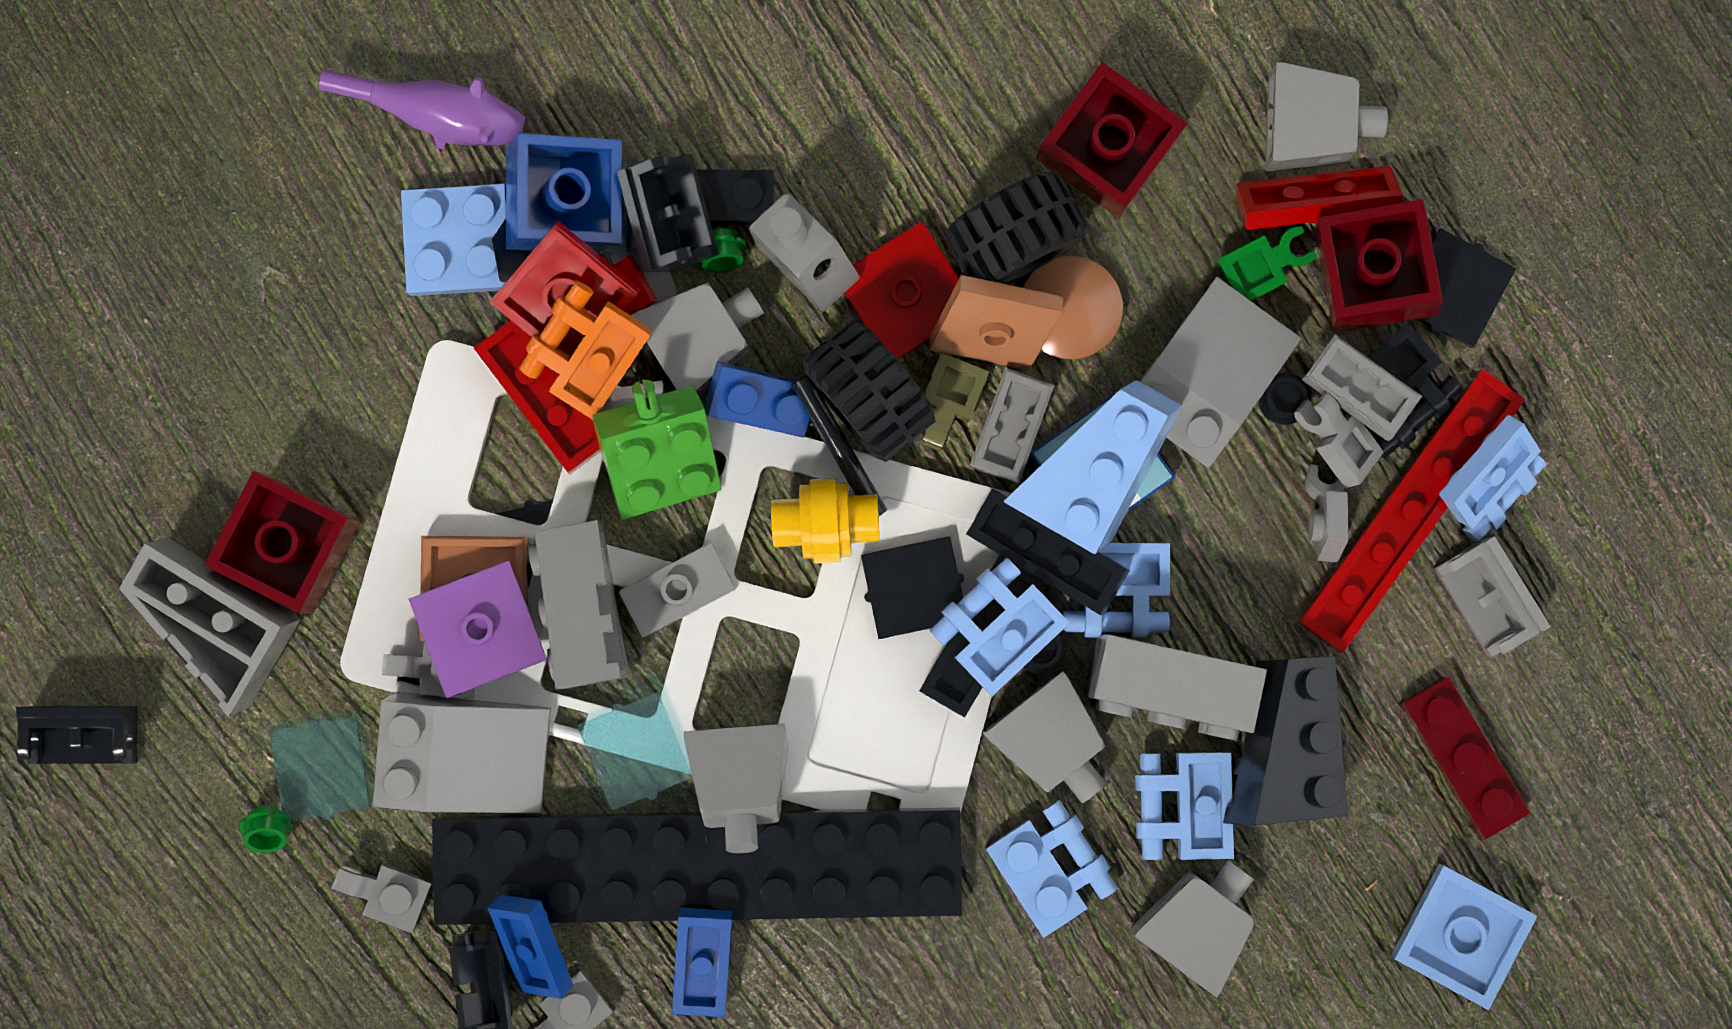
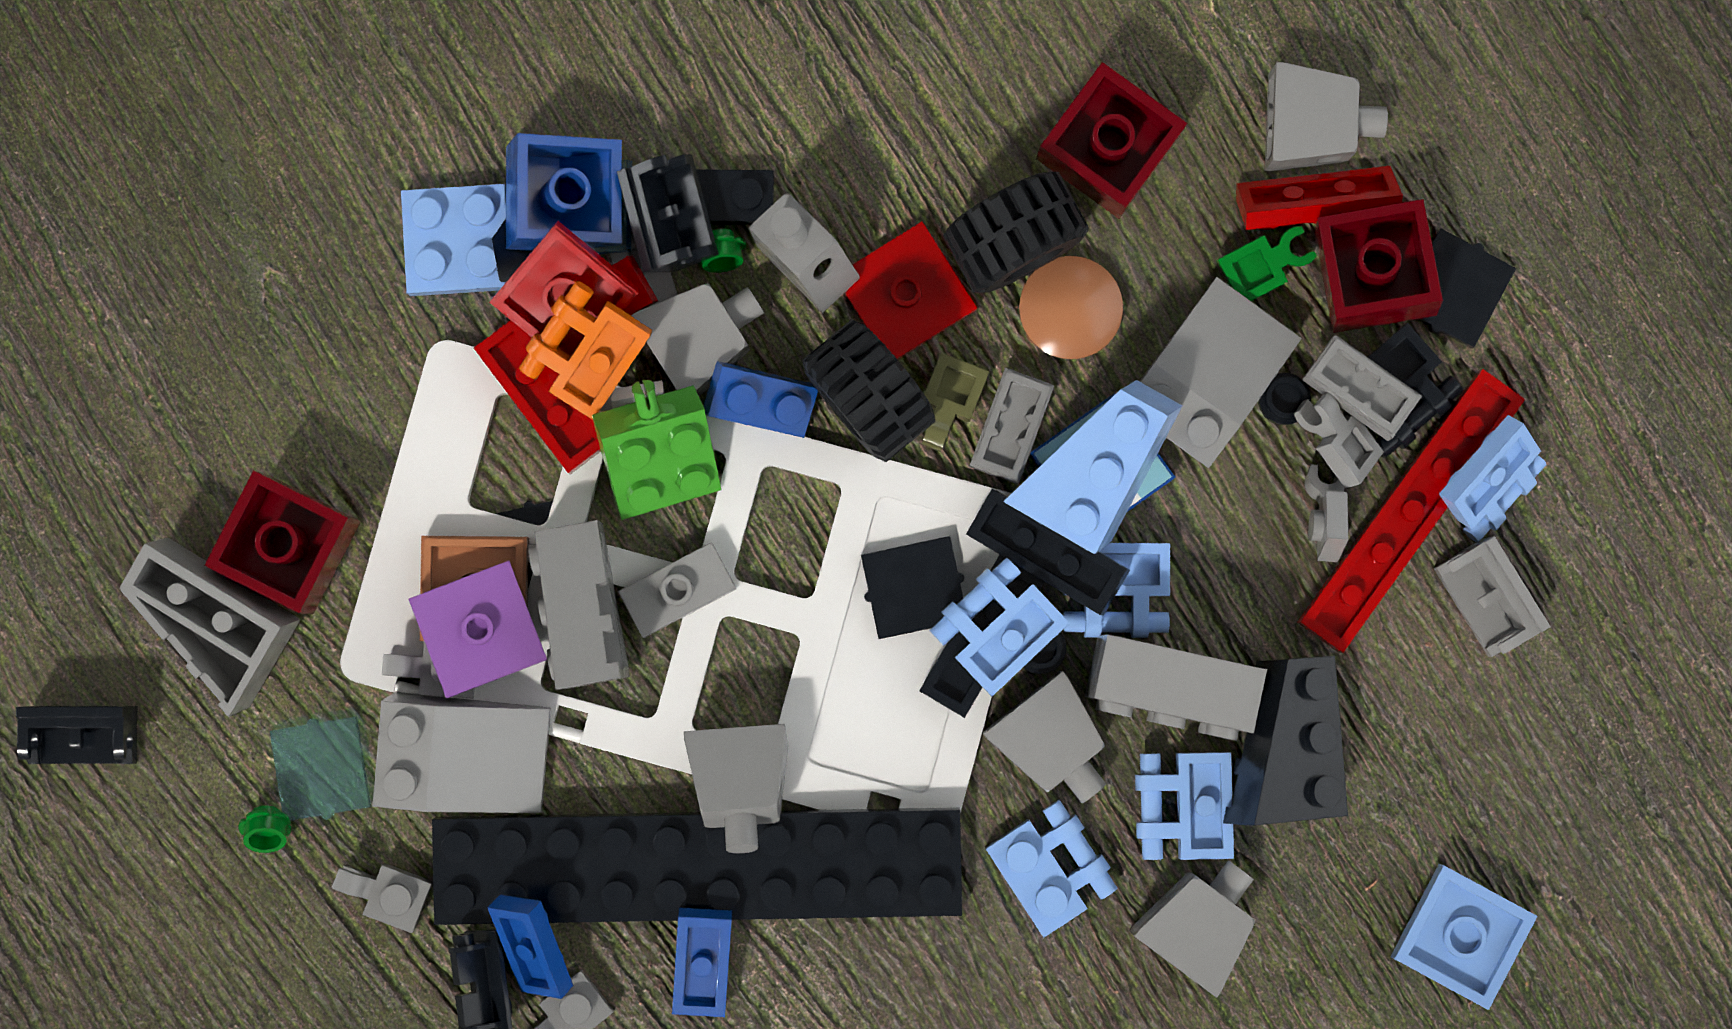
medium lavender piece [319,69,525,150] -> none
clear light blue piece [577,692,693,811] -> none
yellow piece [771,478,880,564] -> none
black bar [791,375,888,516] -> none
nougat plate [929,275,1063,371] -> none
dark red plate [1400,677,1530,840] -> none

